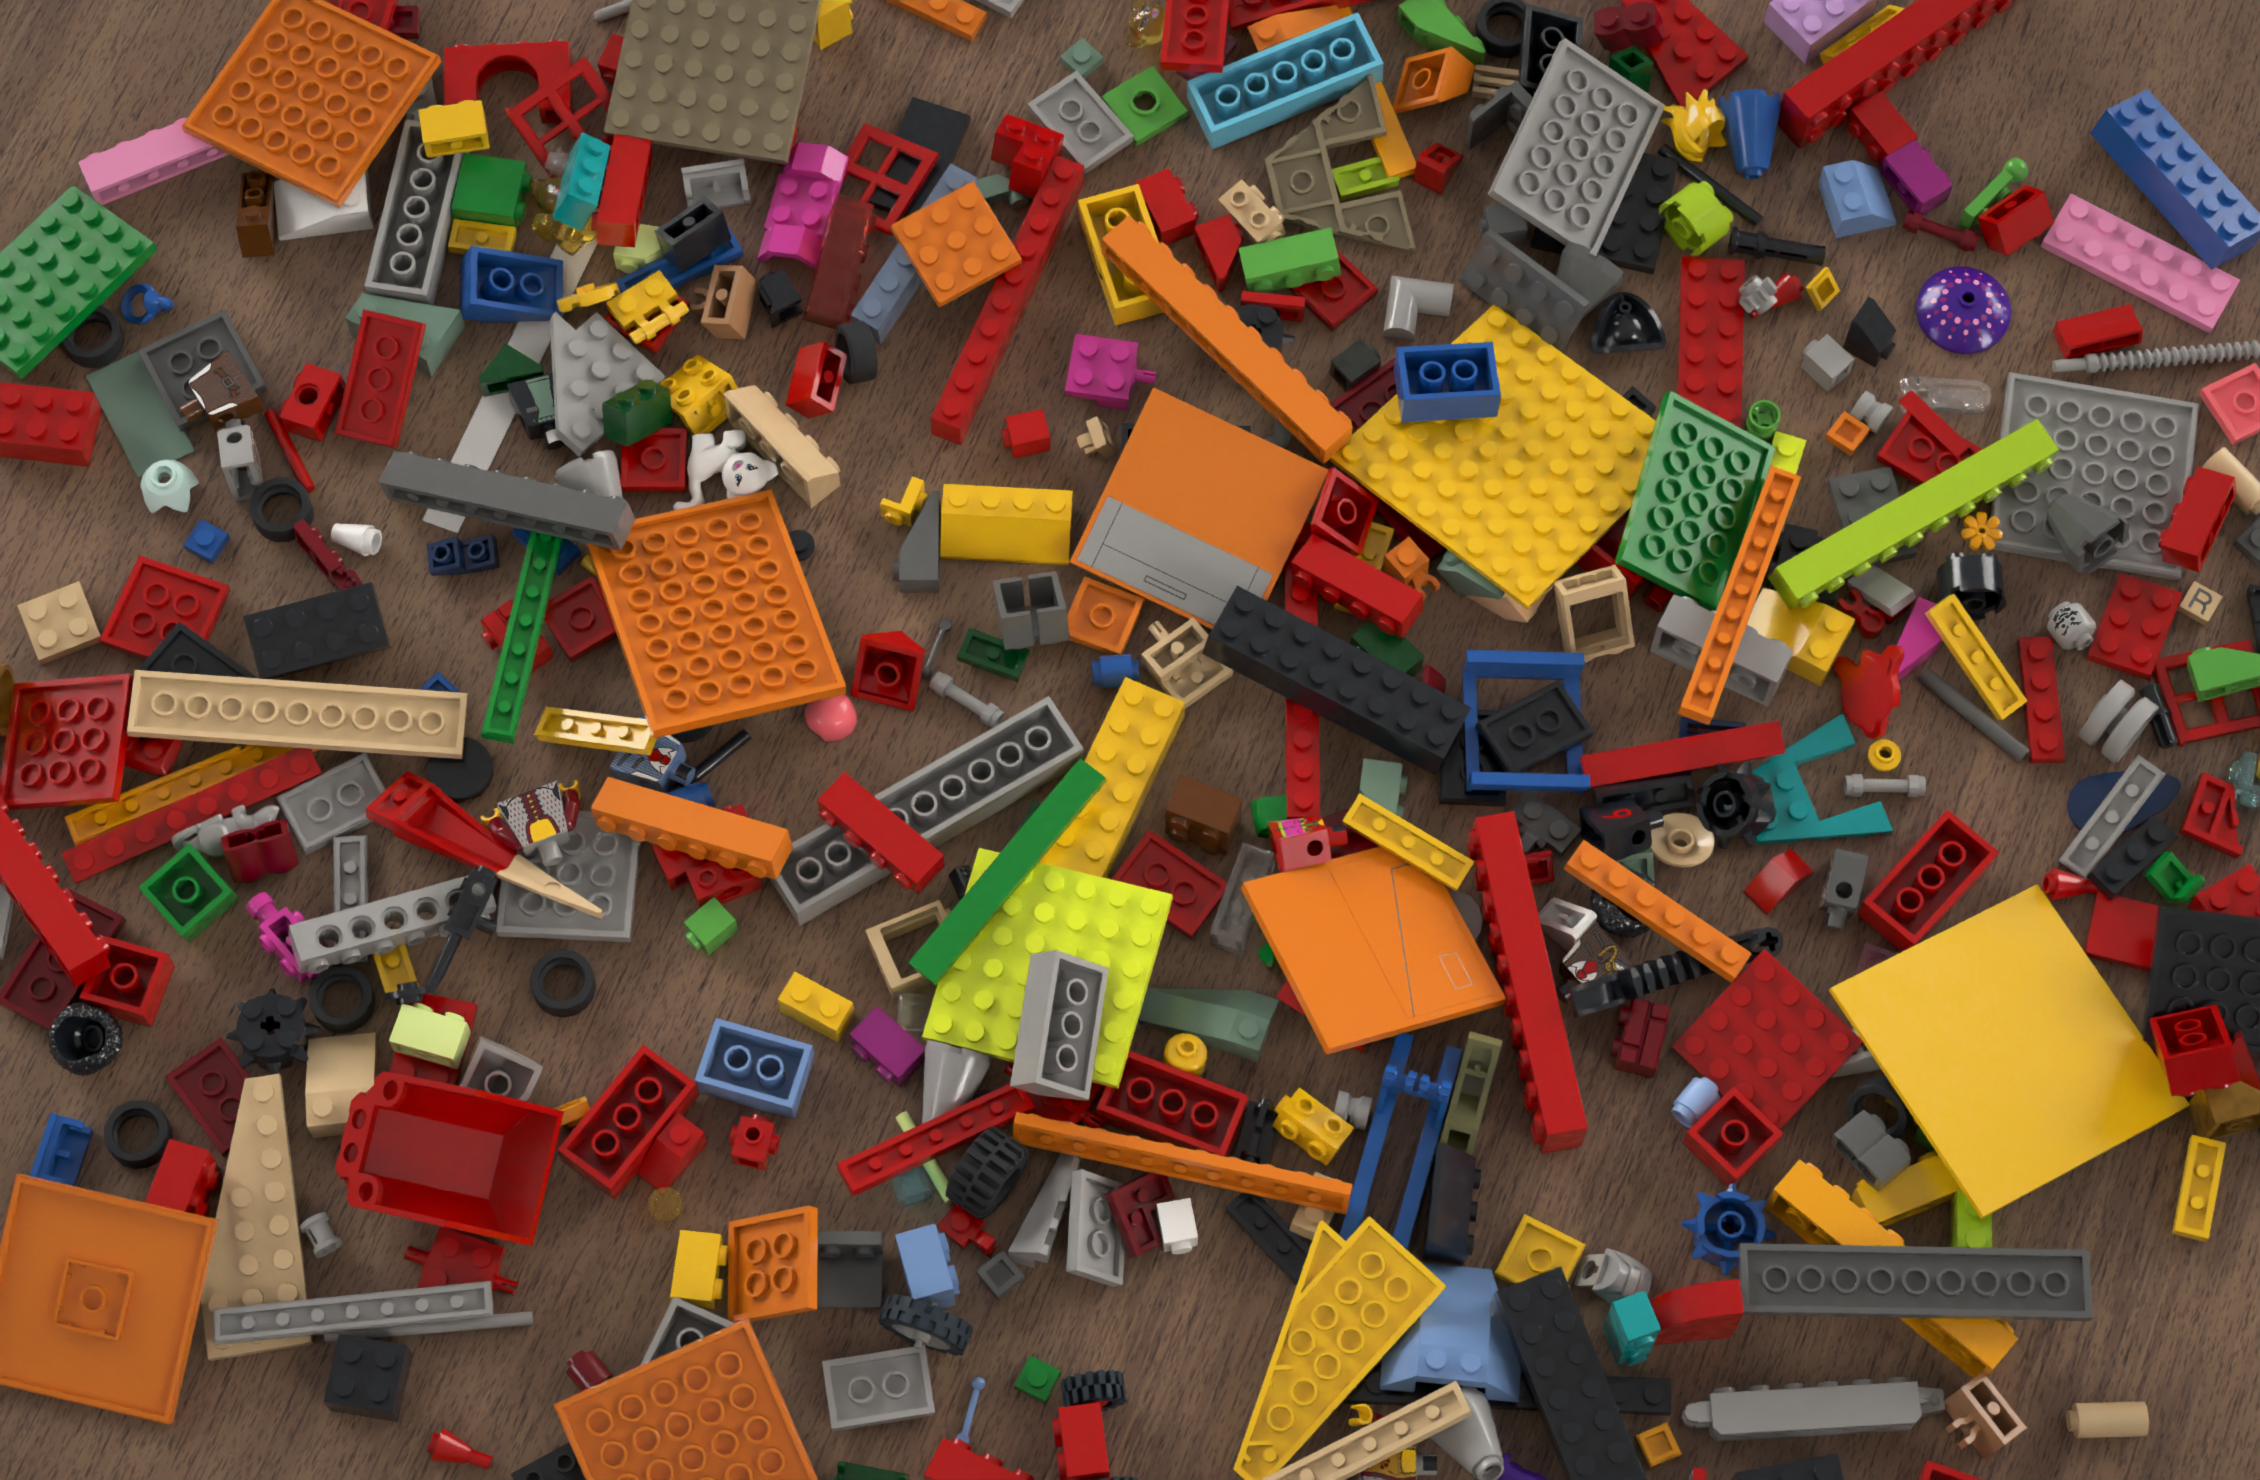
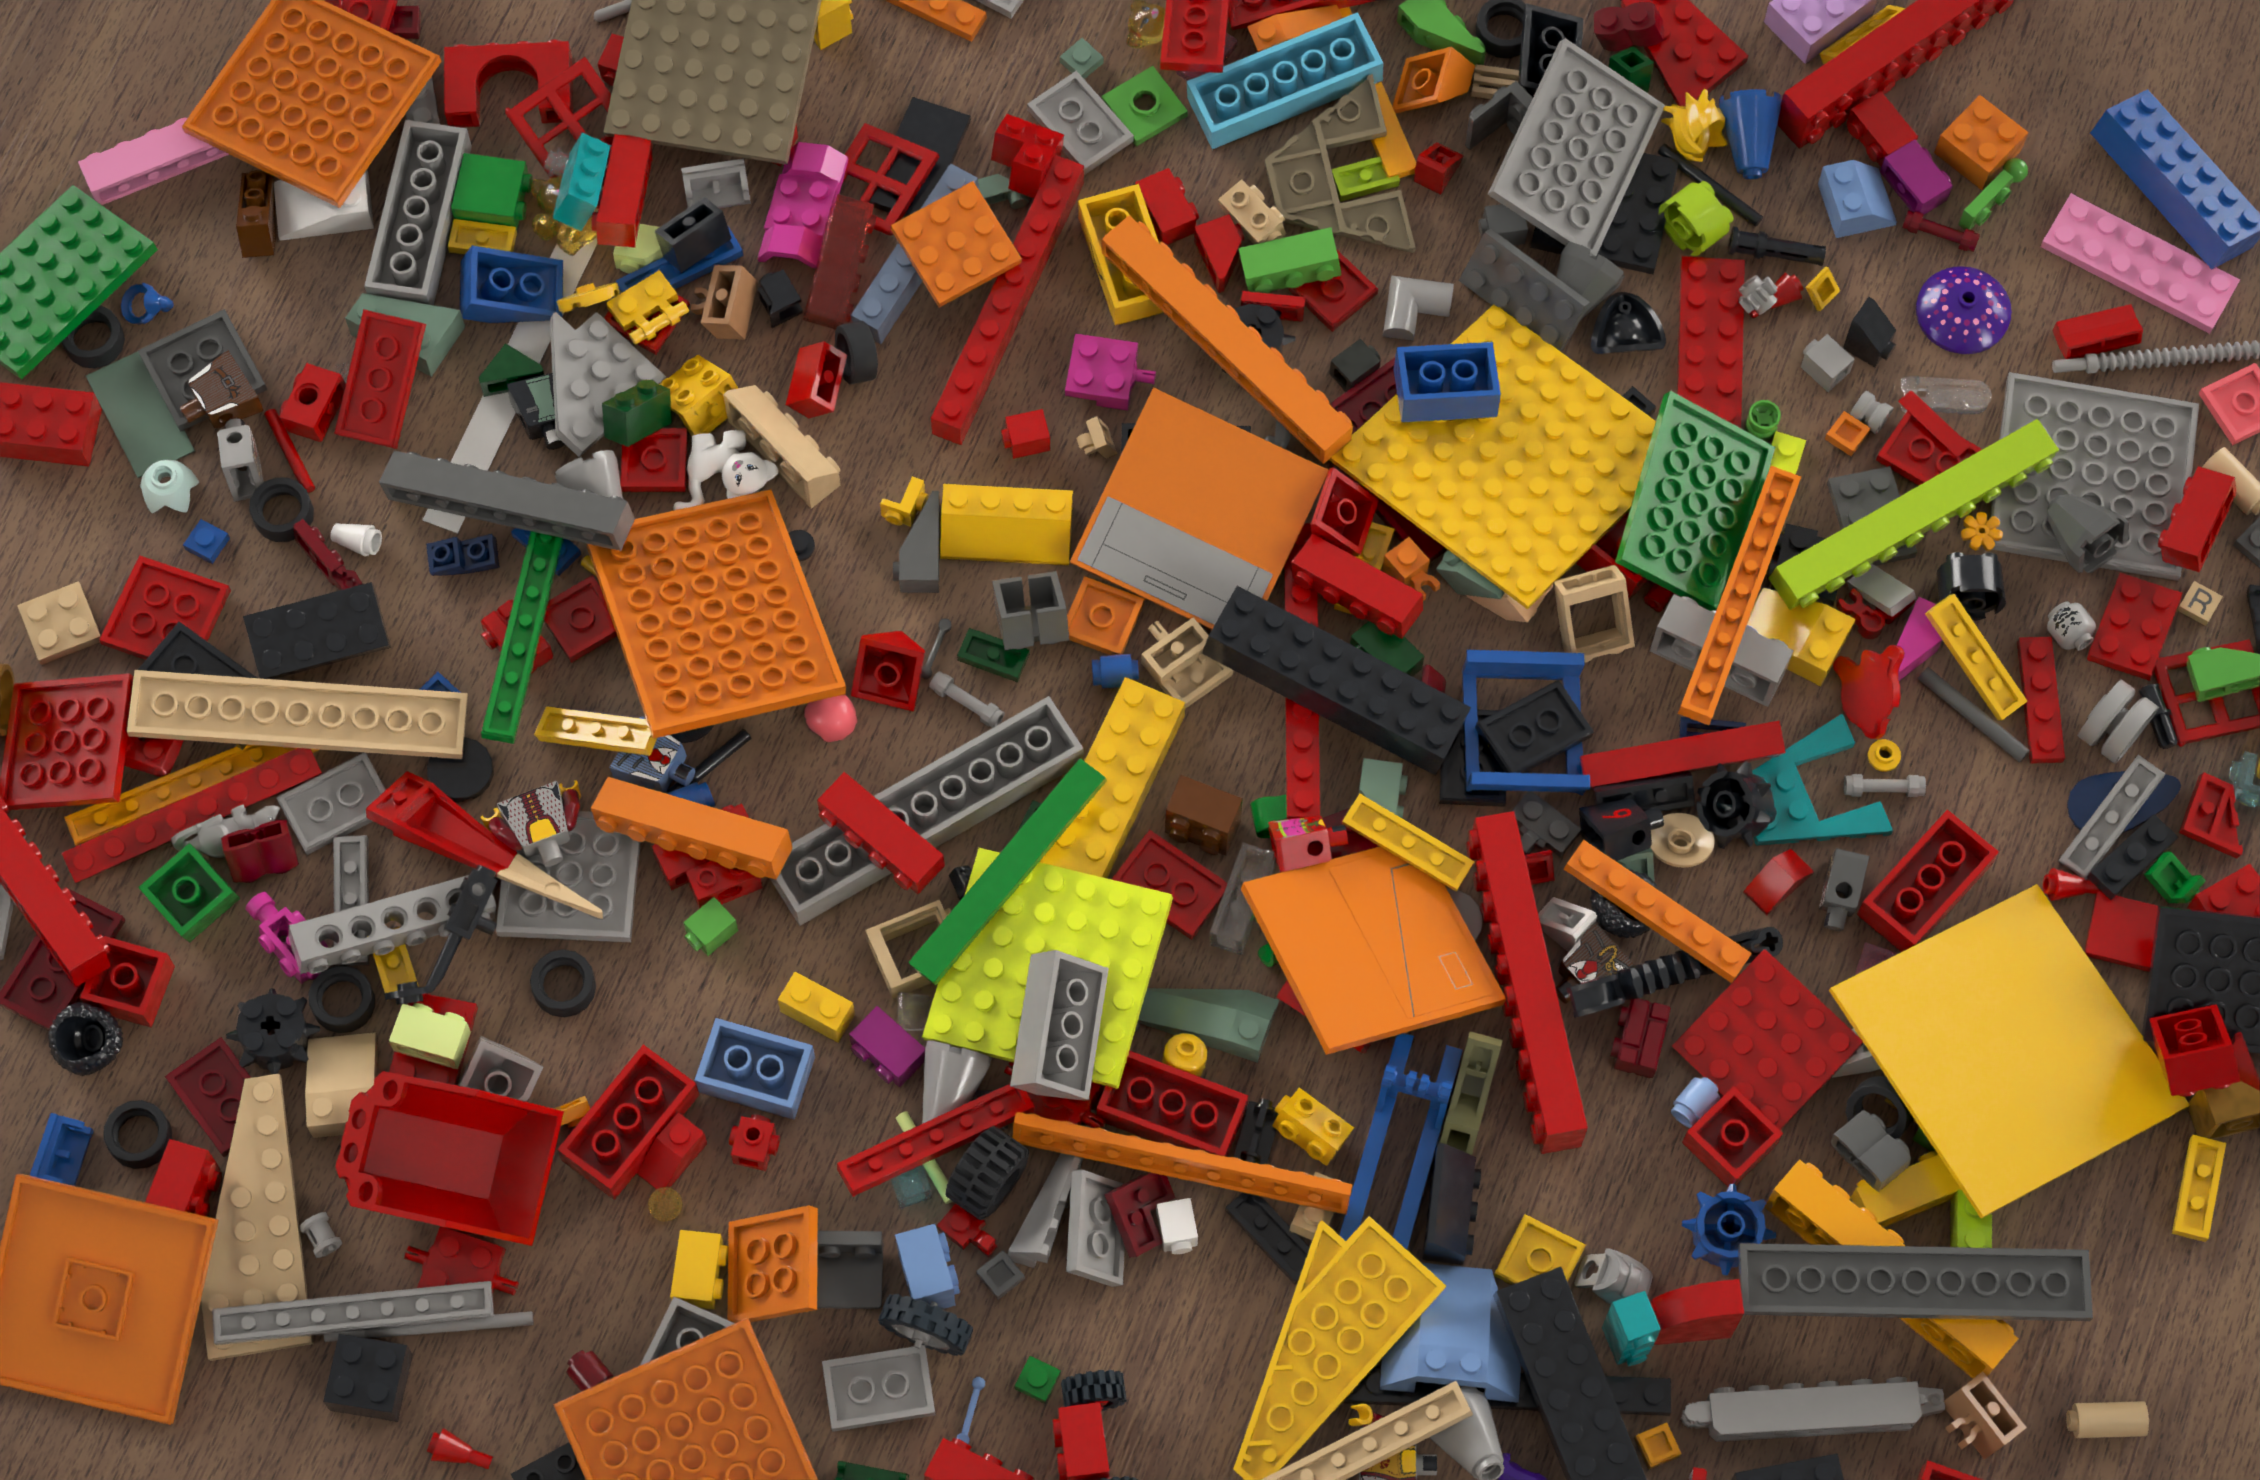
yellow brick [418,100,490,158] -> none
light grey wheel [1334,1090,1372,1131] -> none
red brick [1977,185,2054,256] -> none
none -> orange brick [1934,95,2029,190]

